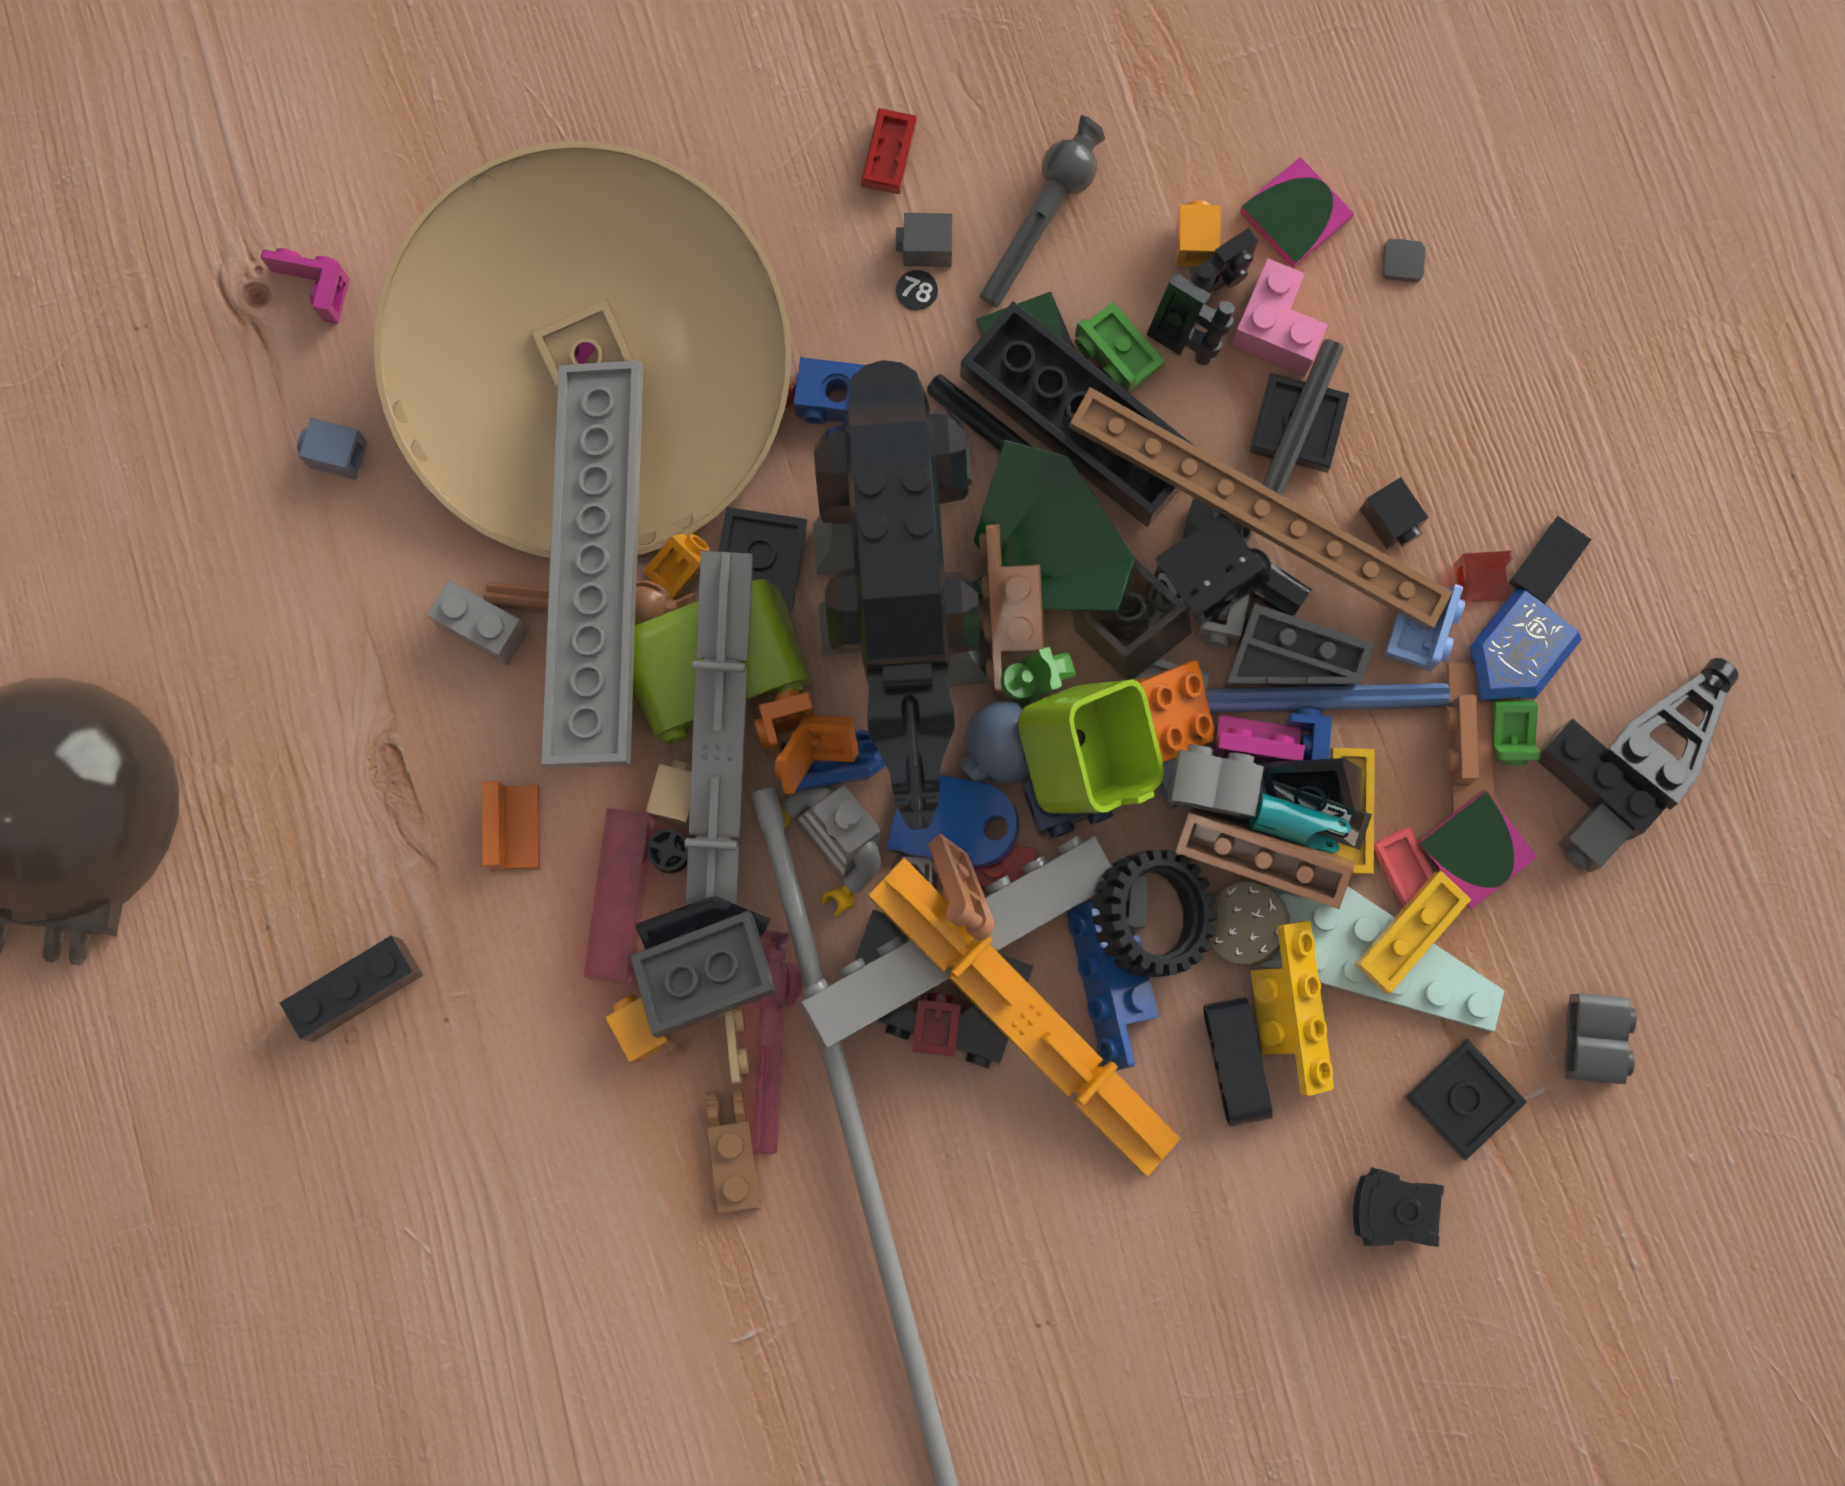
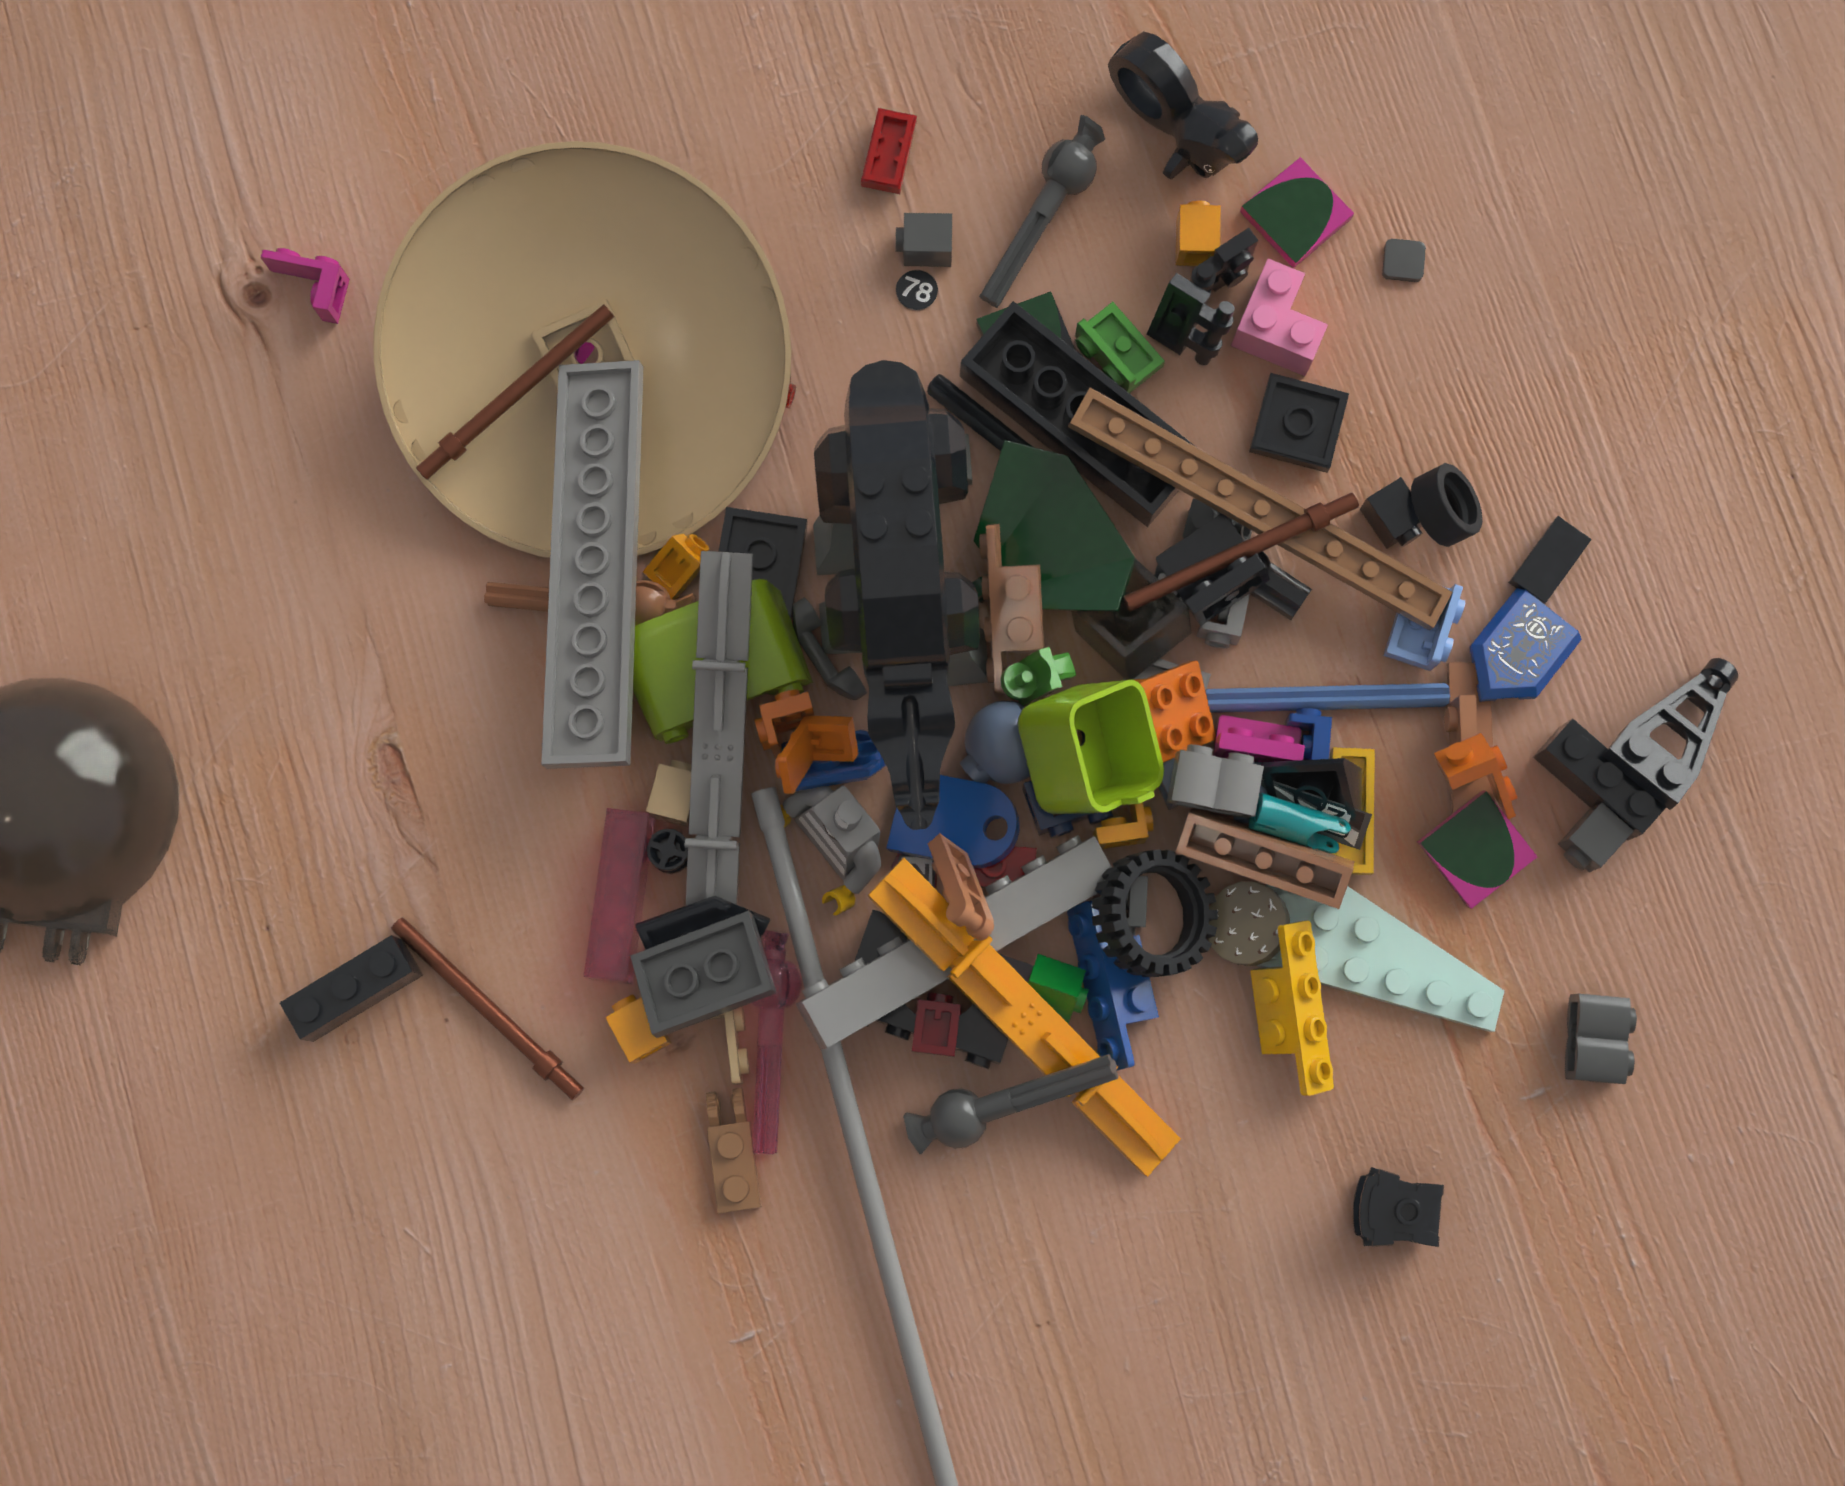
sand blue brick [297,418,367,480] -> none
light grey brick [427,580,528,665] -> none
orange panel [482,781,540,870] -> none
blue brick [794,357,865,425] -> none
black beam [1203,997,1272,1127] -> none
dark grey wedge [1224,604,1375,686] -> none
dark grey axle [1262,339,1343,495] -> none
yellow plate [1354,871,1471,994] -> none
coral tile [1374,826,1433,909] -> none
black tile [1404,1038,1527,1160] -> none
clear red panel [1454,551,1513,603] -> none
bright green bracket [1492,700,1541,766] -> none
none -> copper bar [391,917,584,1100]
none -> copper bar [416,304,615,480]
none -> dark grey bar [792,597,867,700]
none -> dark grey piece [903,1054,1119,1154]
none -> green brick [1028,954,1089,1023]
none -> light orange bracket [1092,802,1154,849]
none -> black animal [1108,31,1258,179]
none -> copper bar [1123,492,1359,612]
none -> black tyre [1411,463,1483,547]
none -> orange bracket [1434,733,1518,819]

